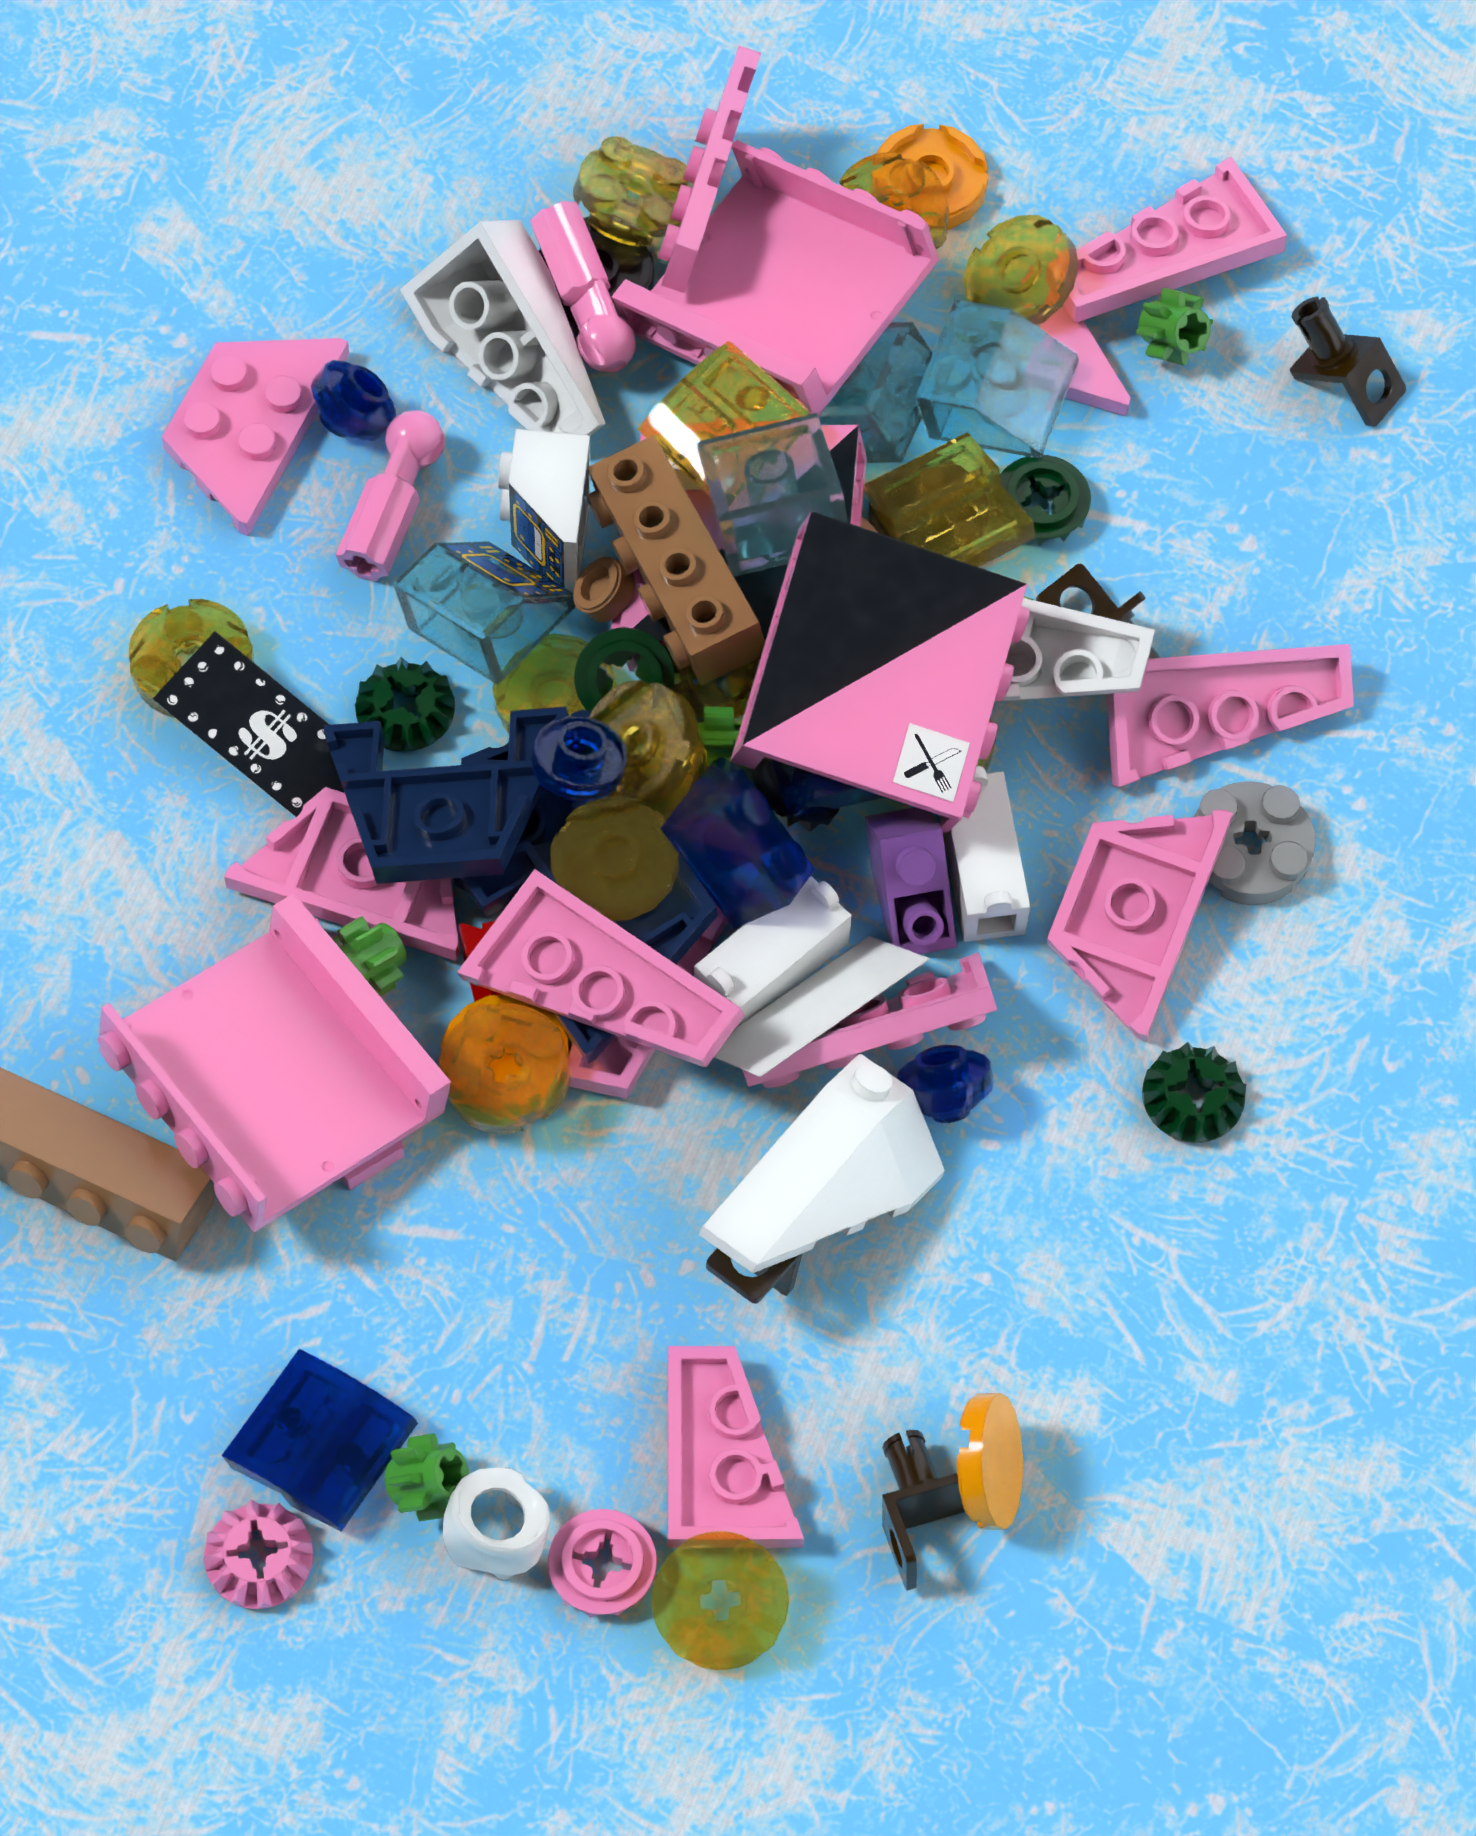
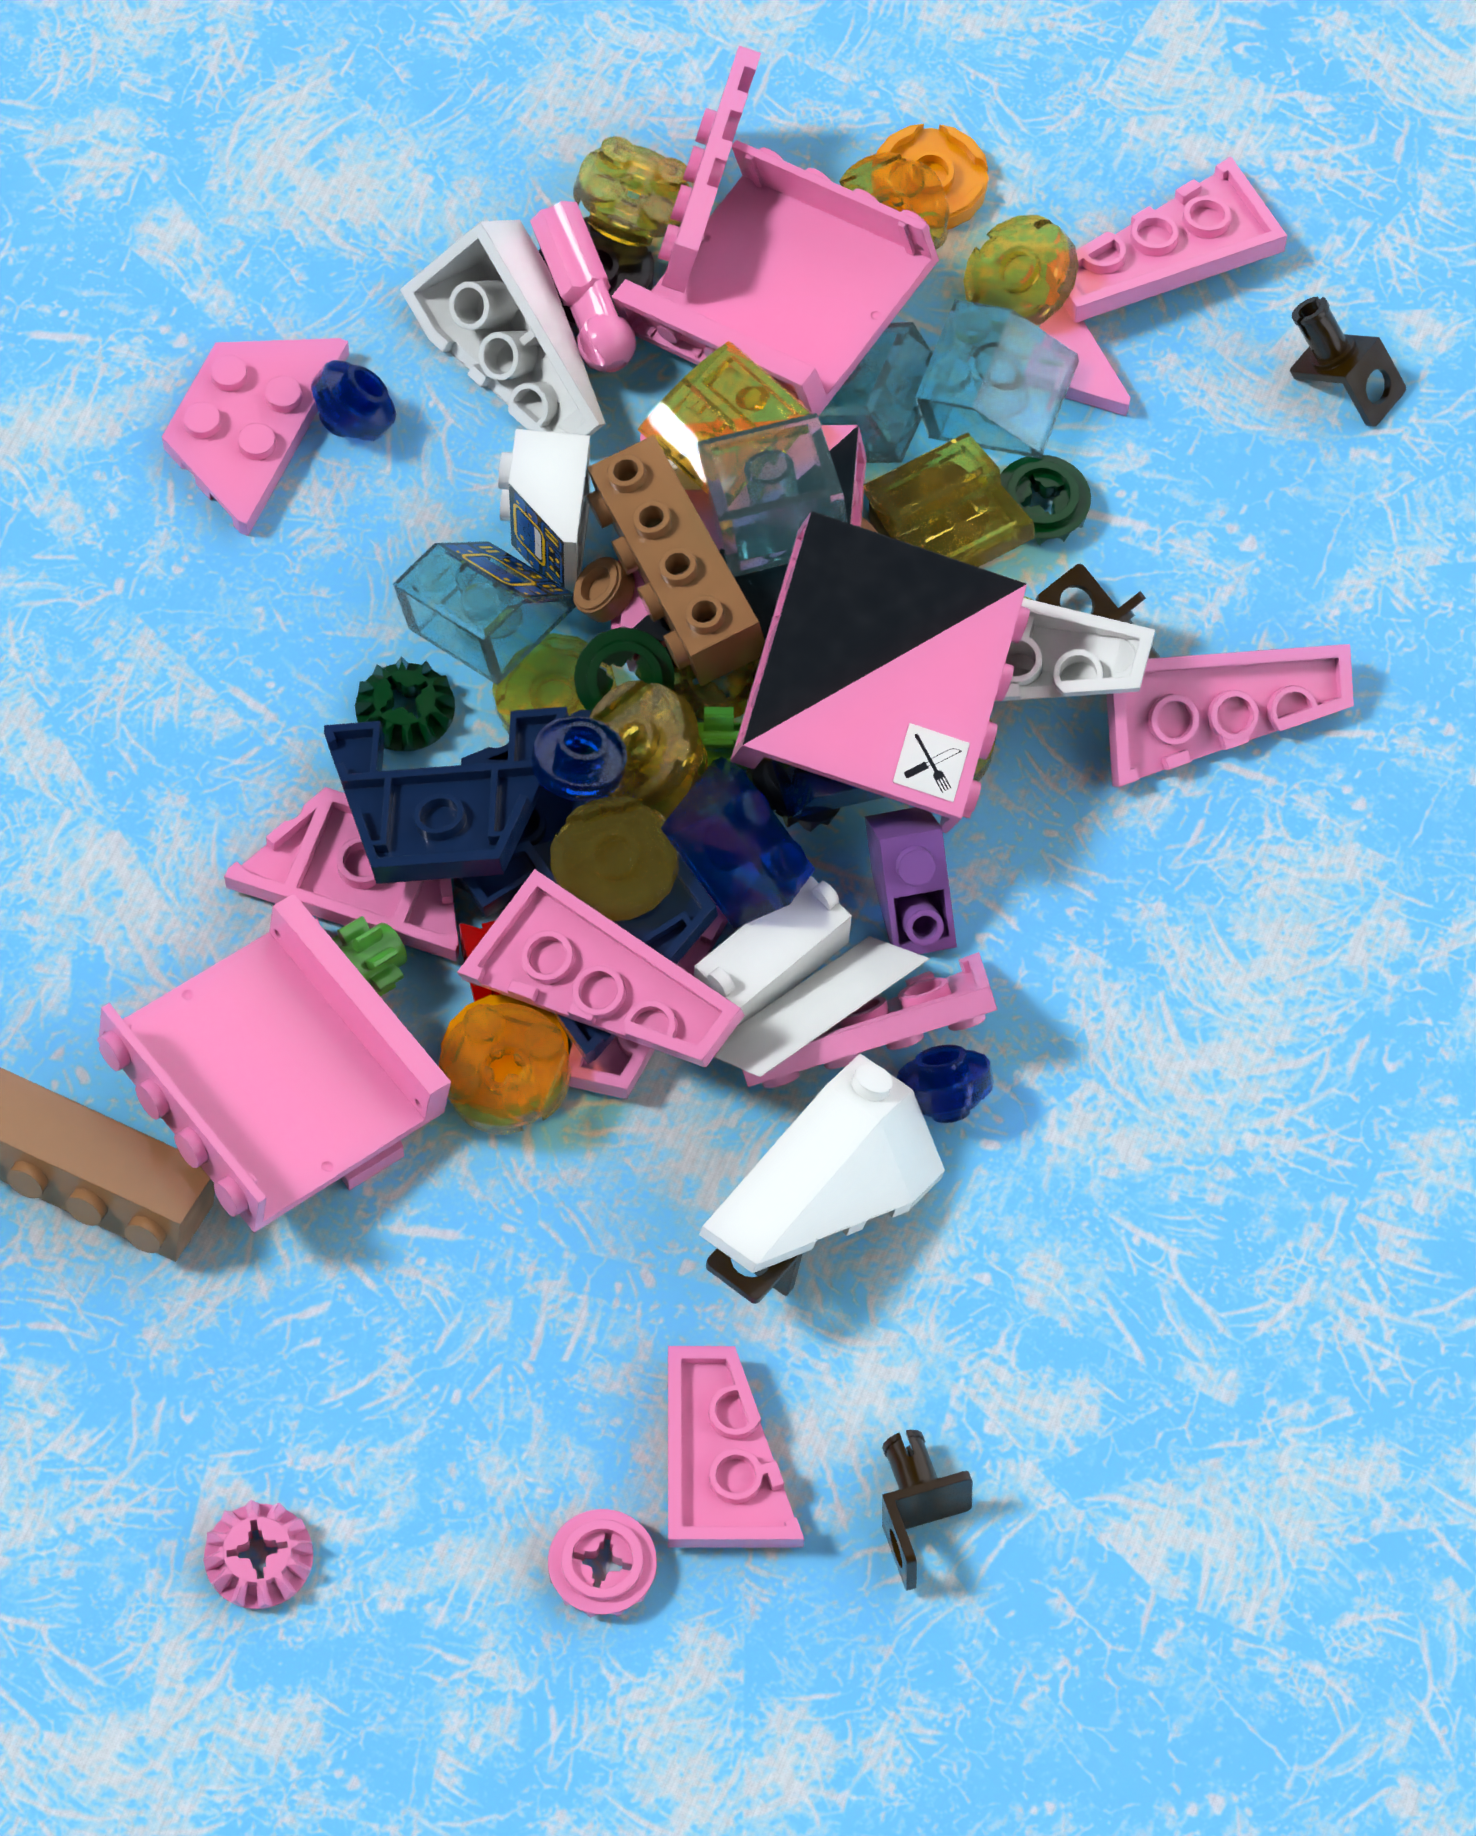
clear yellow plate [129,599,254,718] -> none
black sticker [152,631,383,817] -> none
clear blue slope [221,1349,418,1532] -> none
bright pink piece [335,410,444,582] -> none
bright green gear [385,1433,469,1522] -> none
white piece [443,1467,550,1580] -> none
clear yellow plate [651,1531,789,1670] -> none
white brick [939,766,1030,942] -> none
light orange tile [957,1393,1023,1530] -> none
bright pink wing [1047,809,1233,1042] -> none
bright green gear [1136,288,1213,365] -> none
dark green gear [1142,1042,1247,1143] -> none
light grey plate [1194,781,1315,905] -> none

